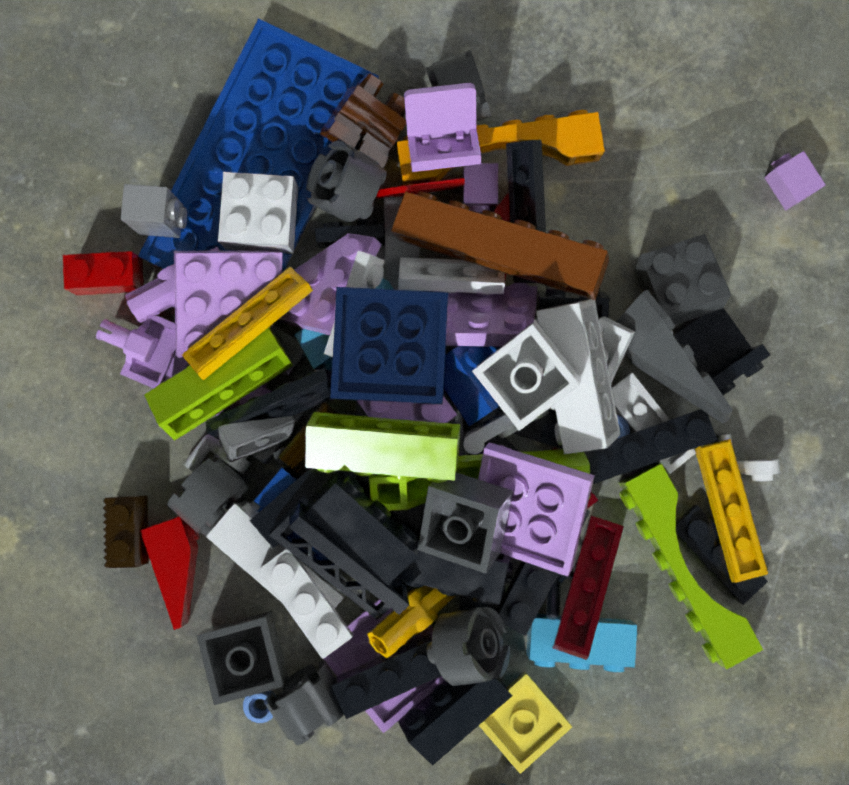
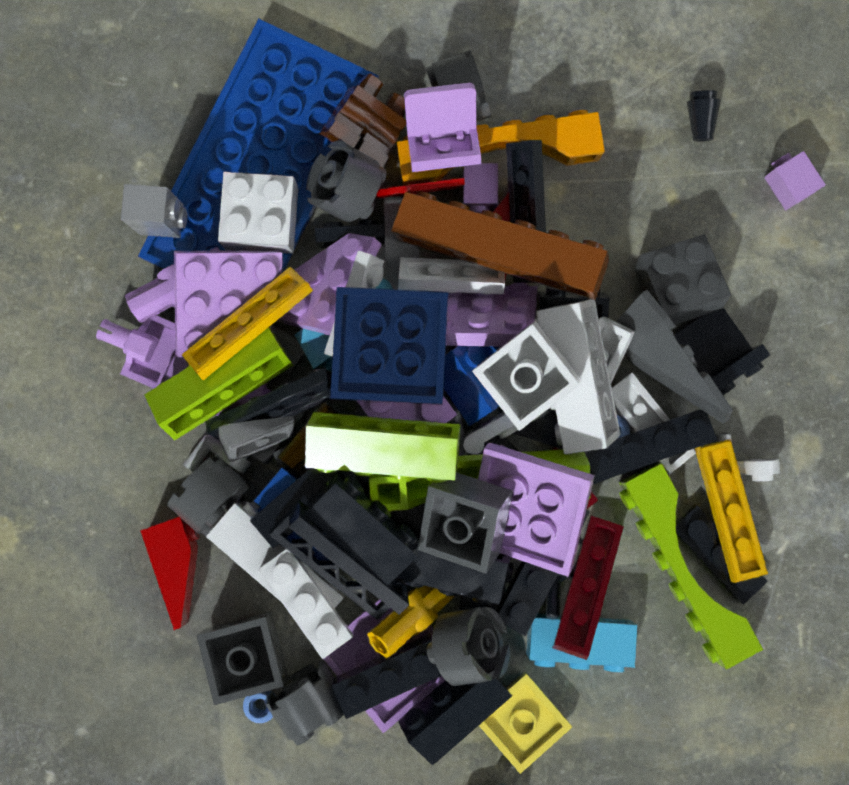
red brick [63,251,144,296] -> none
dark brown brick [103,495,149,568] -> none
none -> black cone [686,90,721,142]

